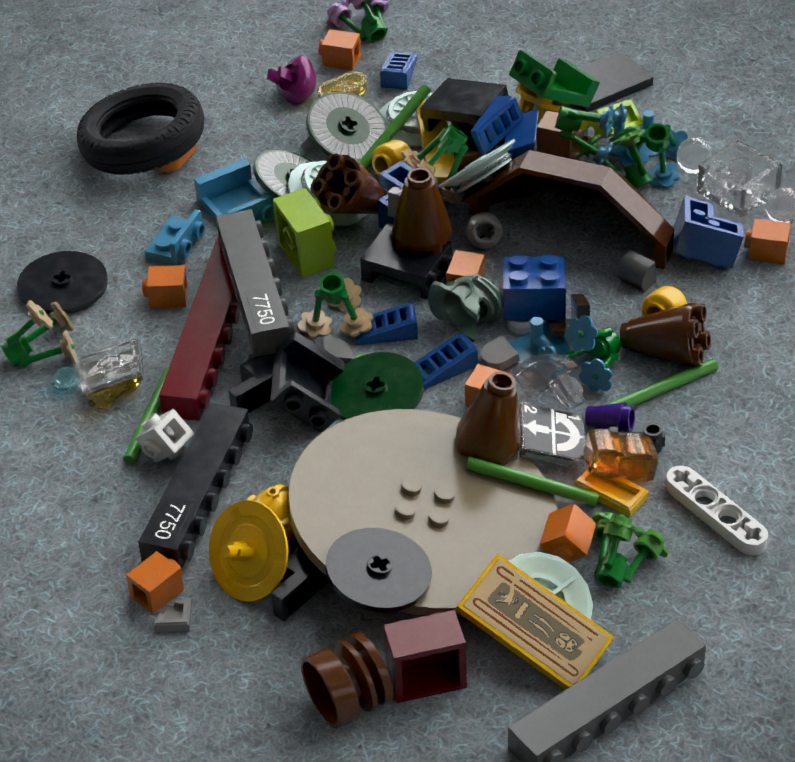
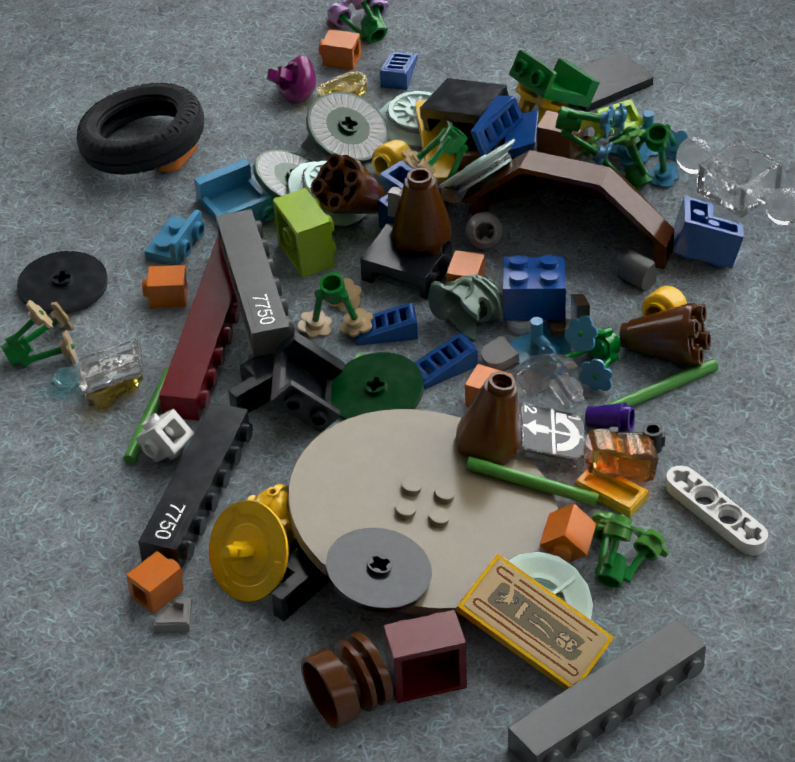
light grey tile [323,336,352,365] -> none
bright green bar [359,84,431,169] -> none
orange brick [744,218,791,264] -> none

